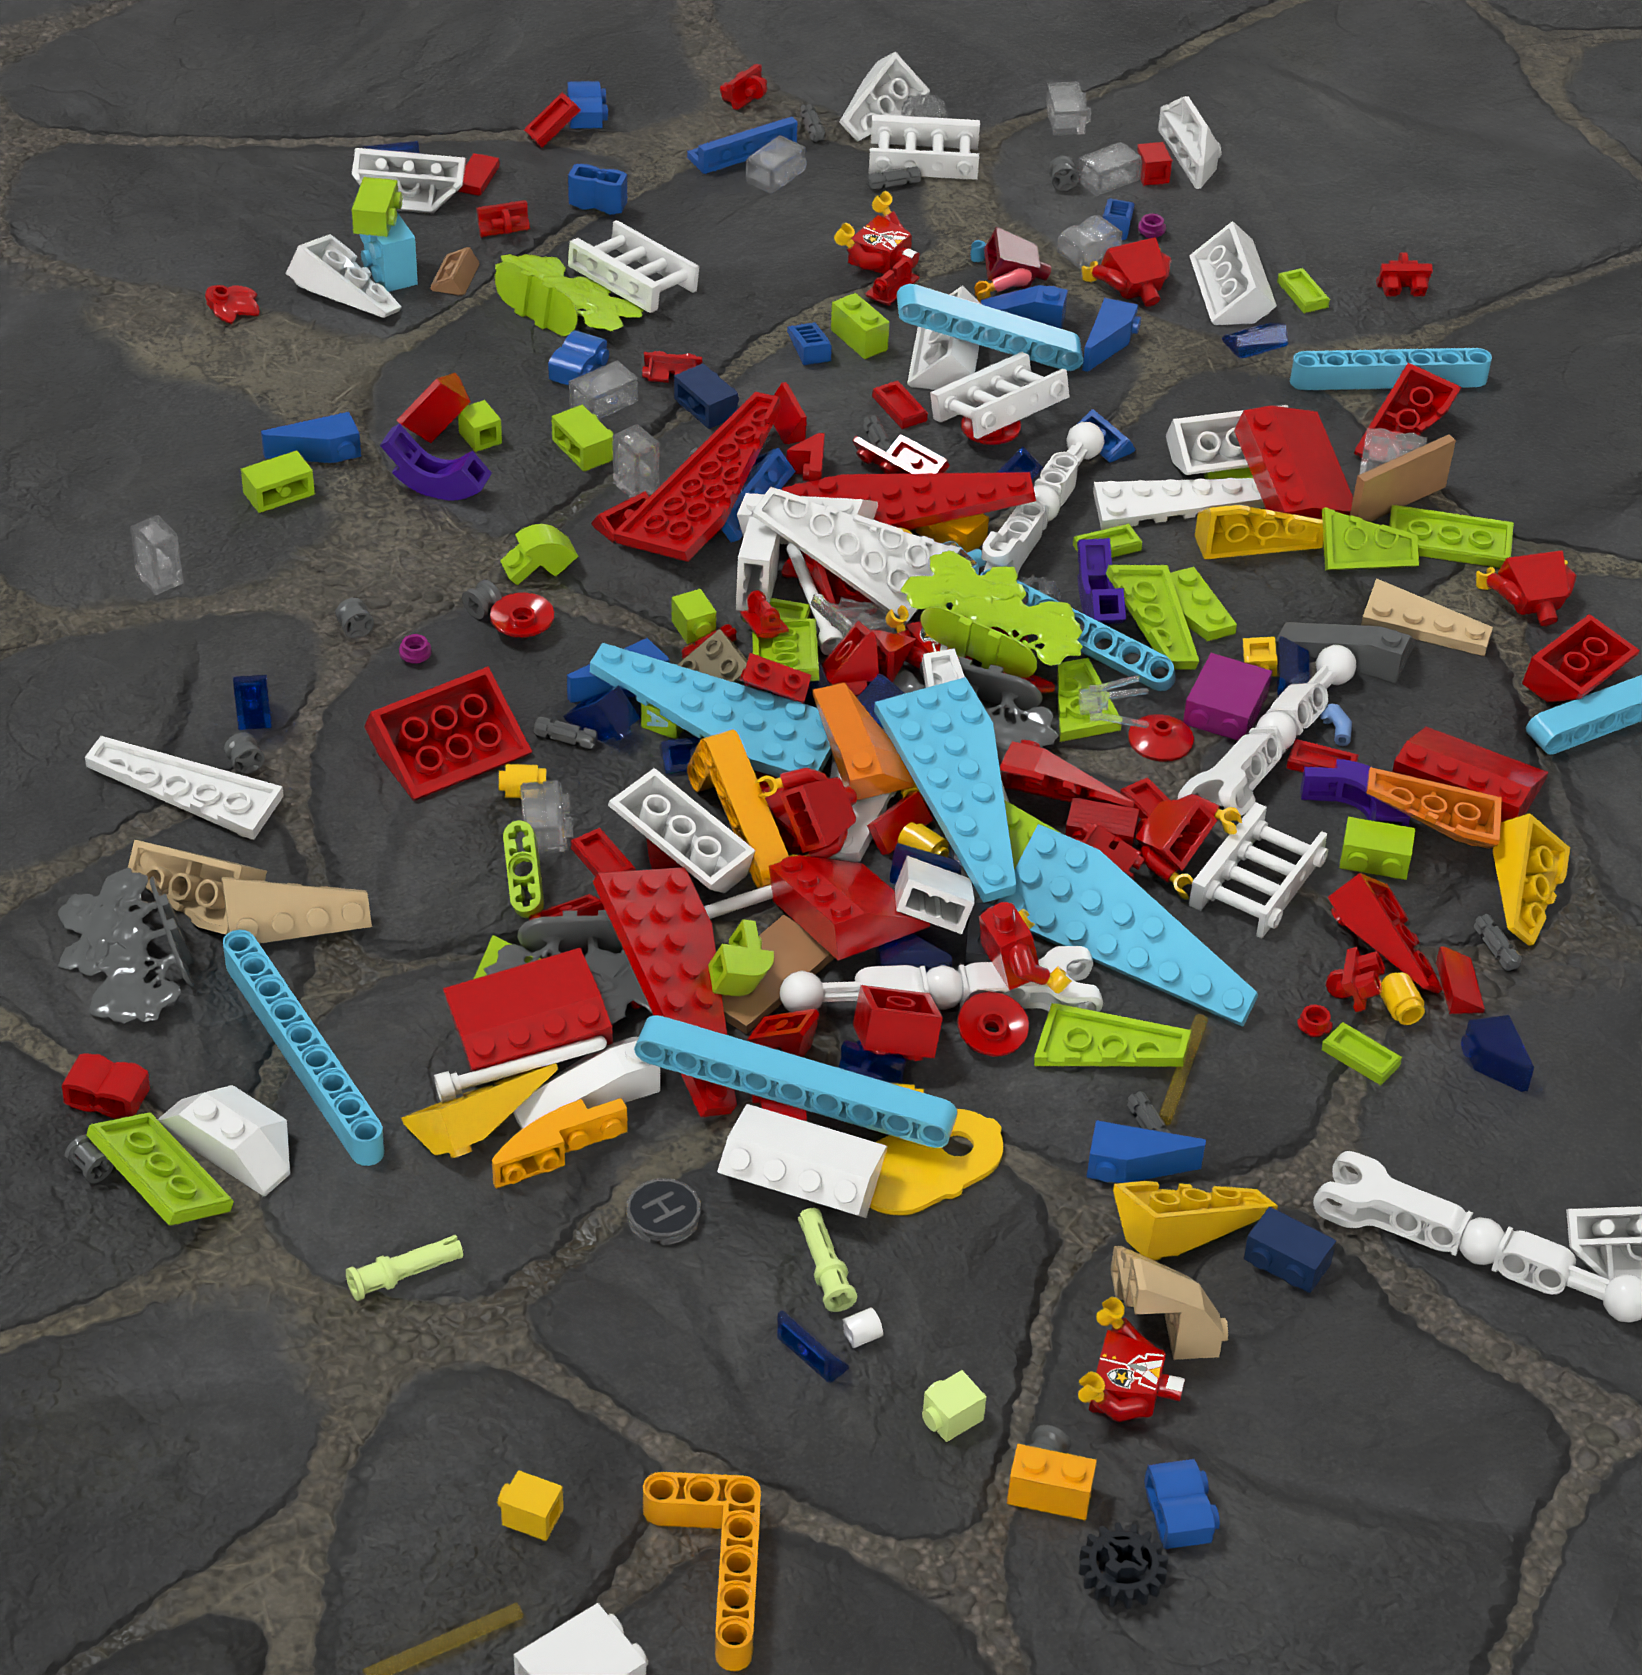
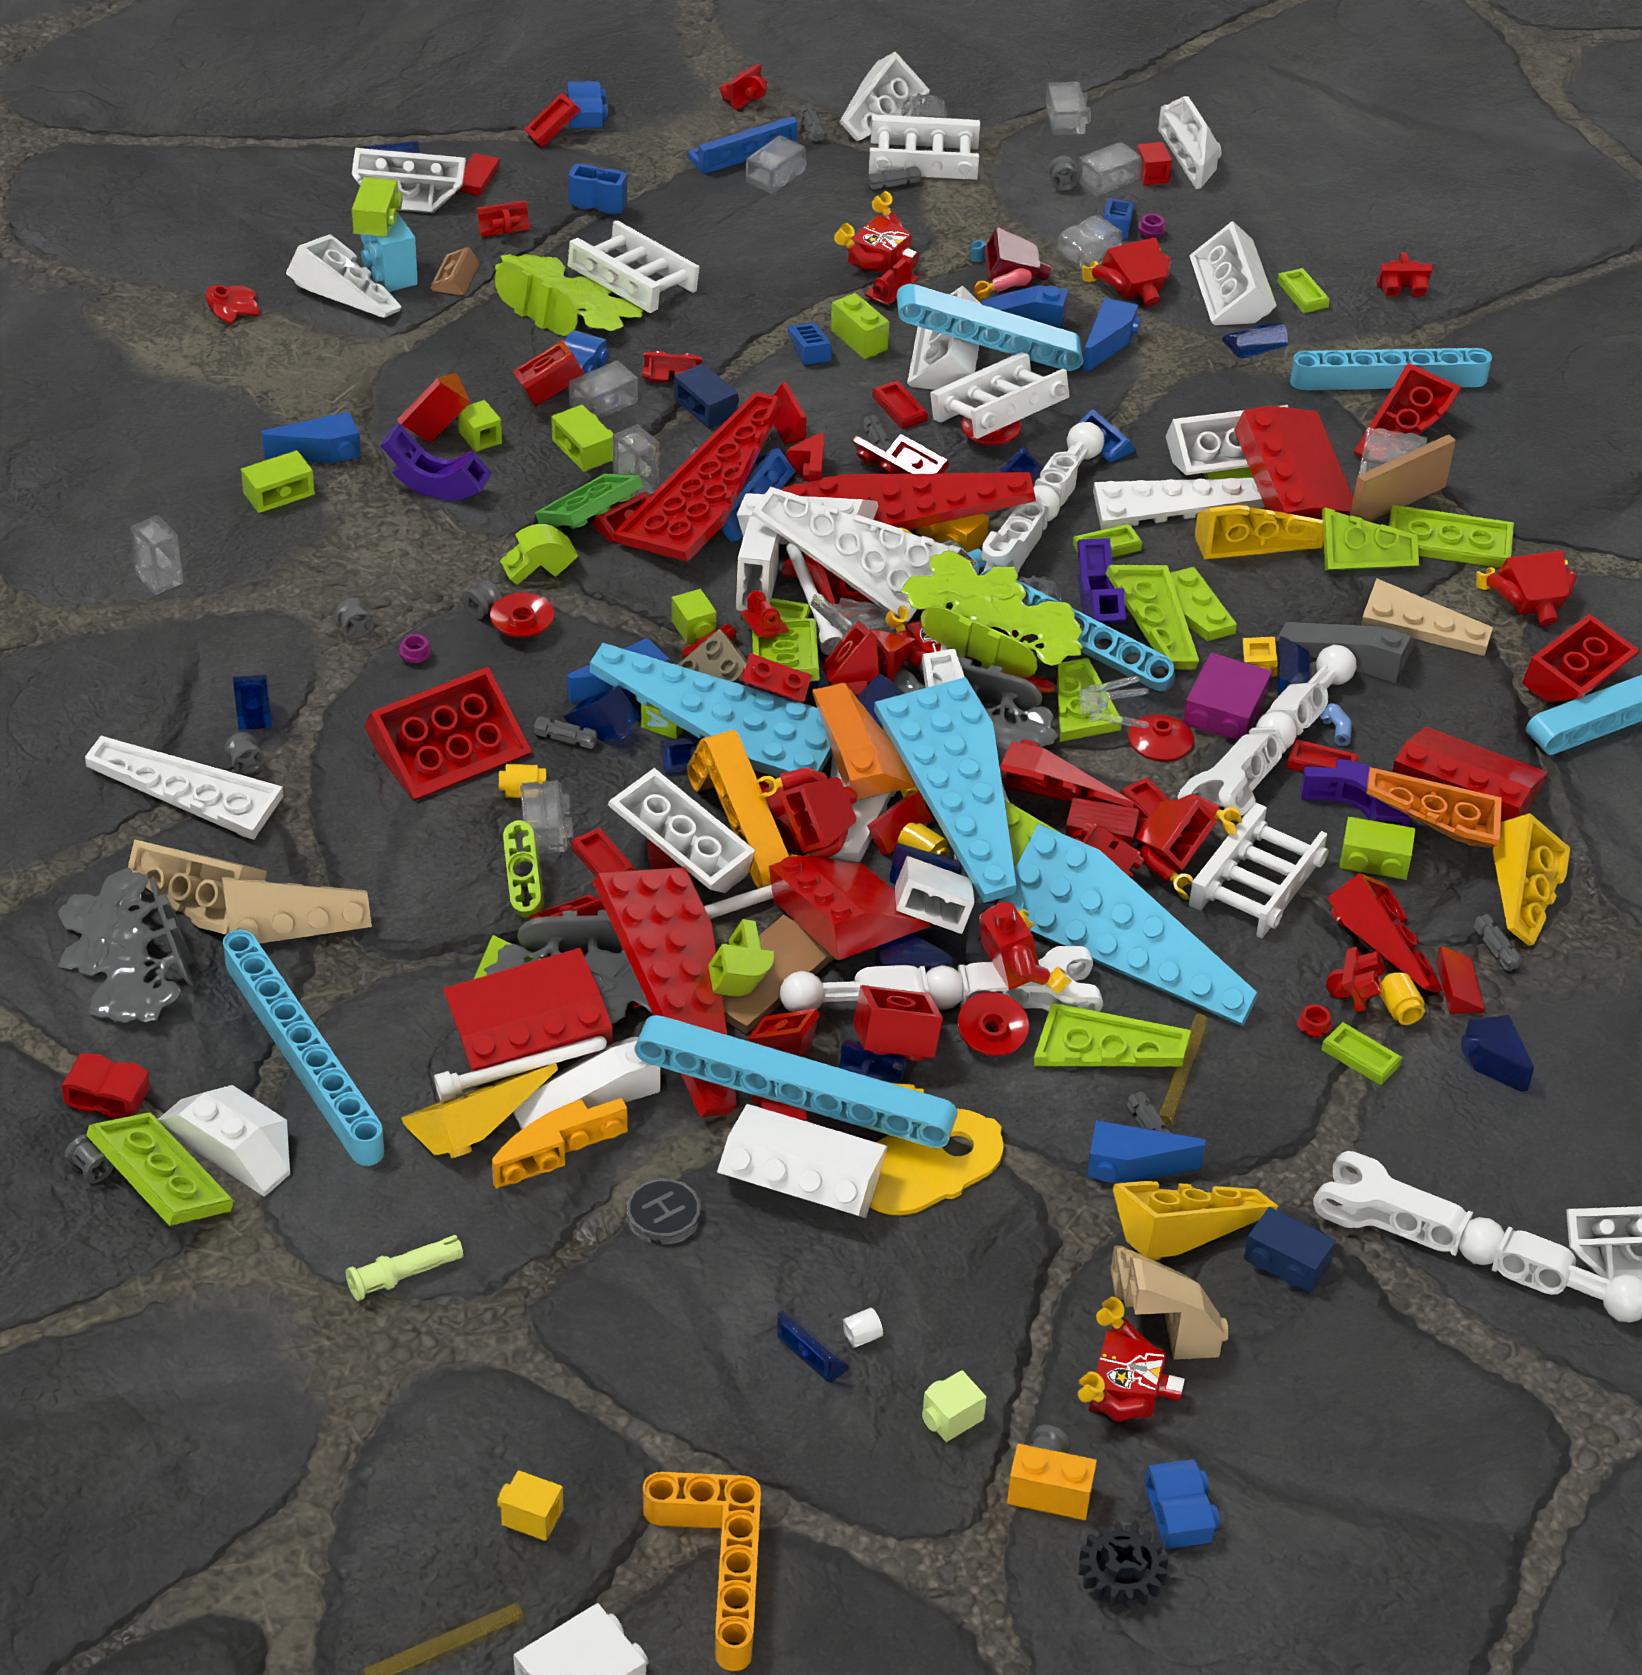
yellowish green pin [798,1208,857,1312] -> none
none -> red slope [513,340,586,407]
none -> bright green plate [535,474,644,529]

